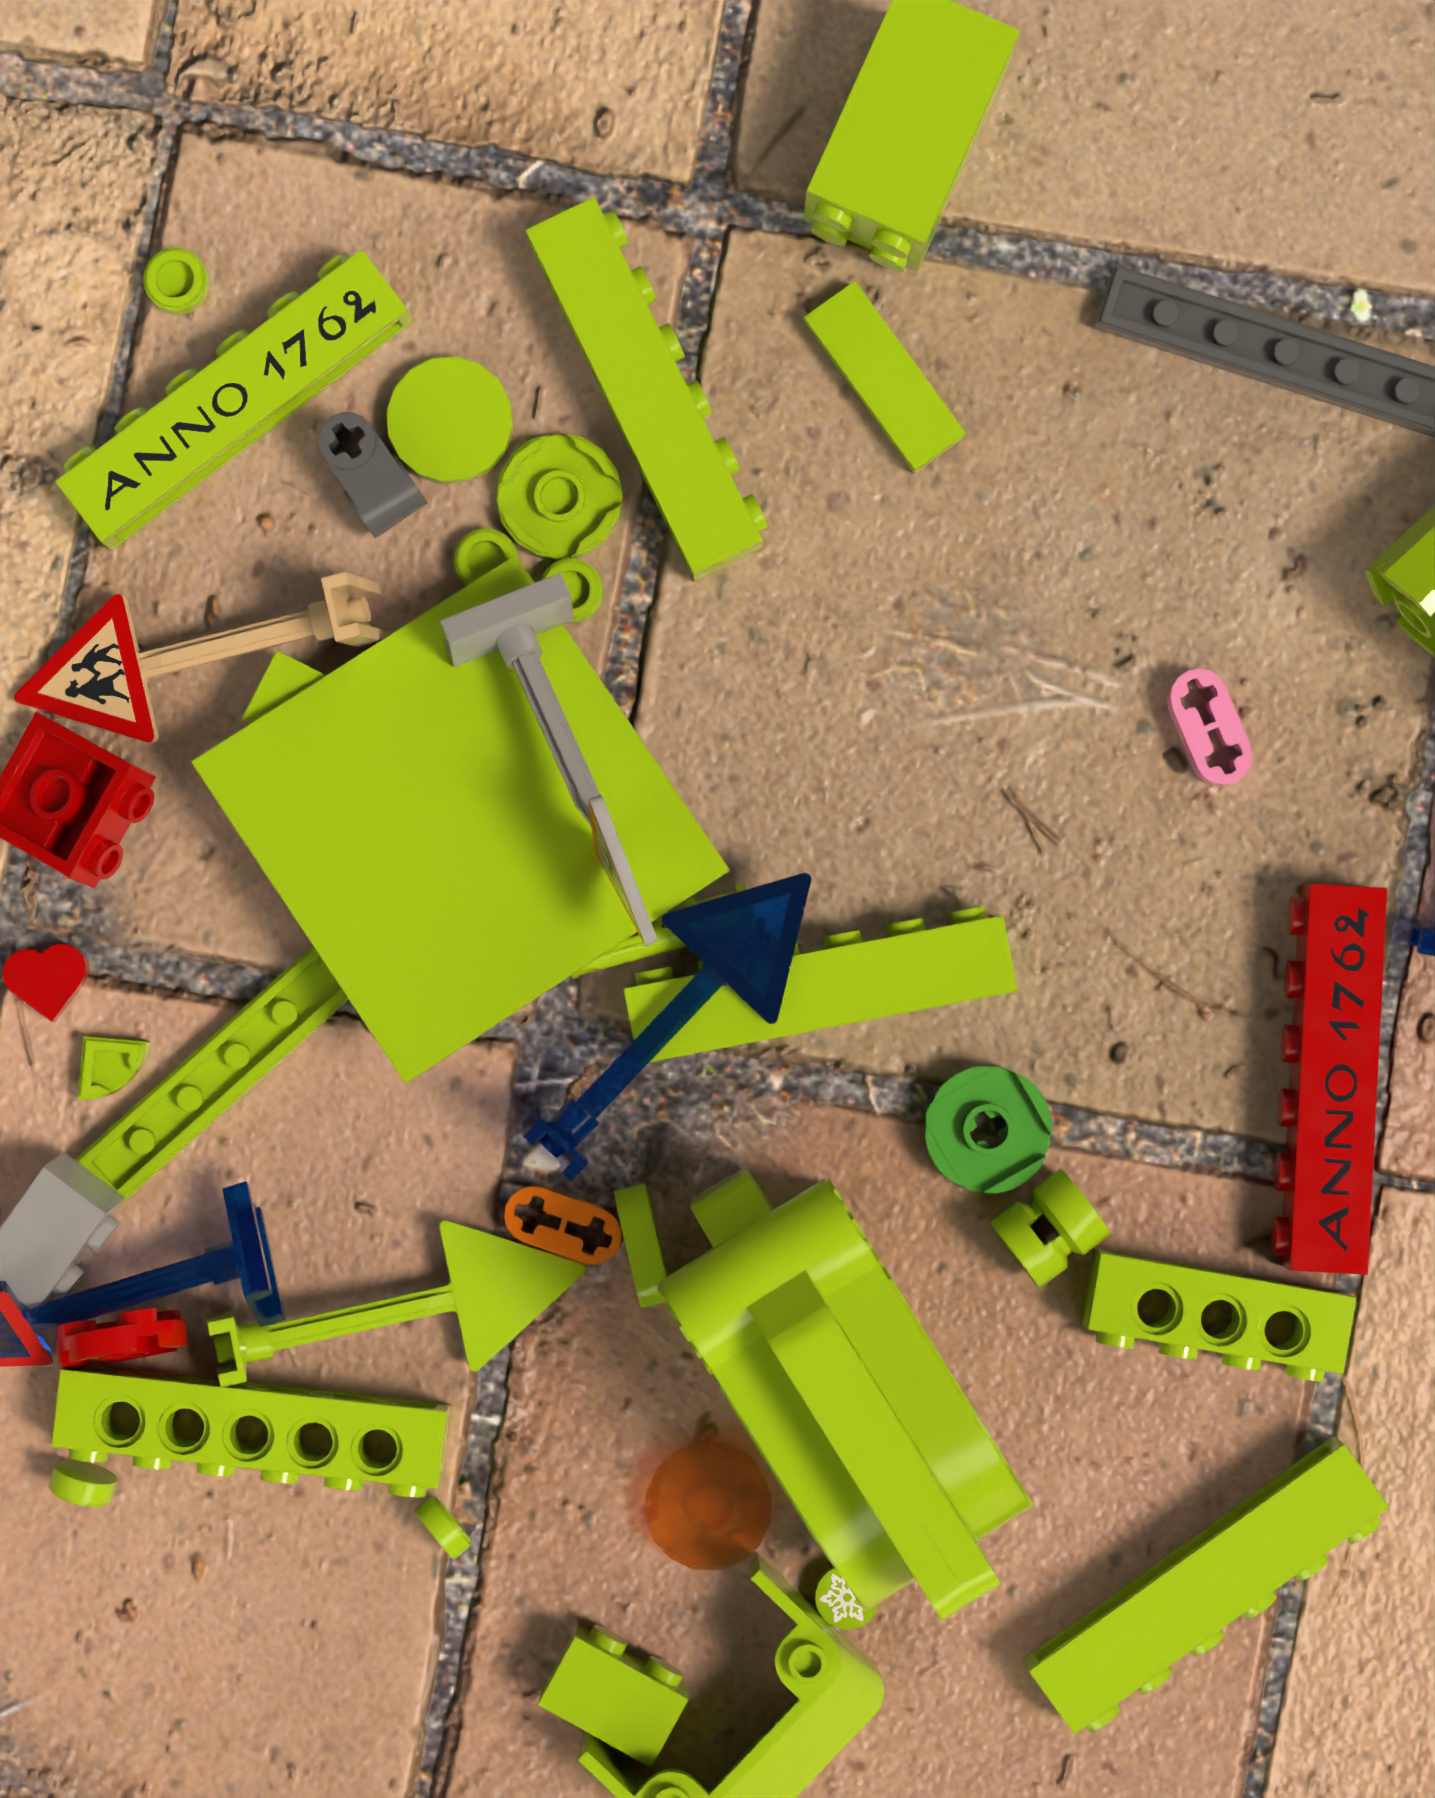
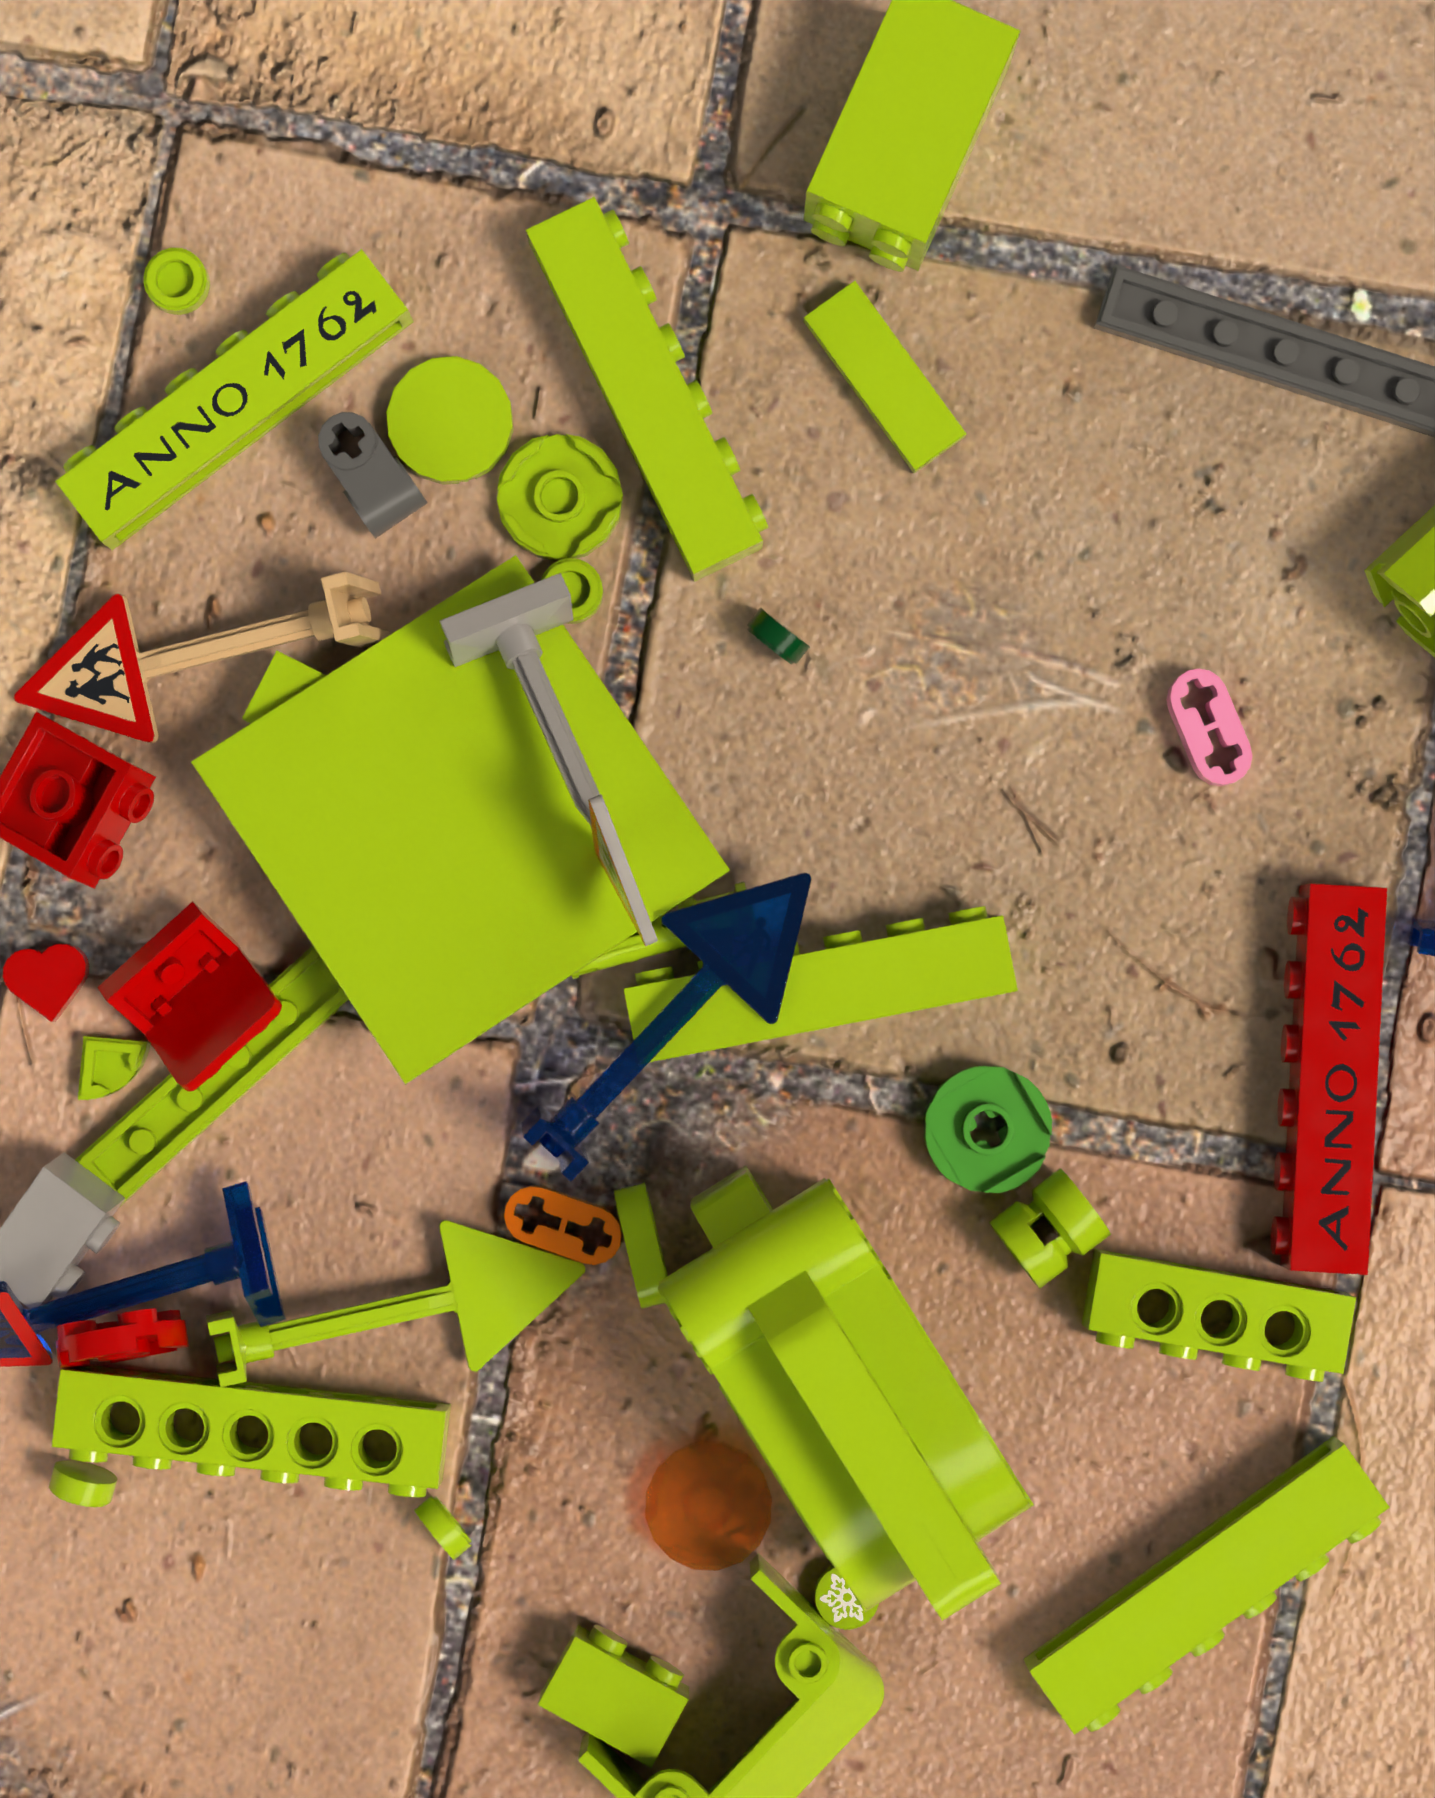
lime tile [454,528,519,586] -> none
none -> red bracket [97,901,282,1092]
none -> dark green tile [747,607,810,665]

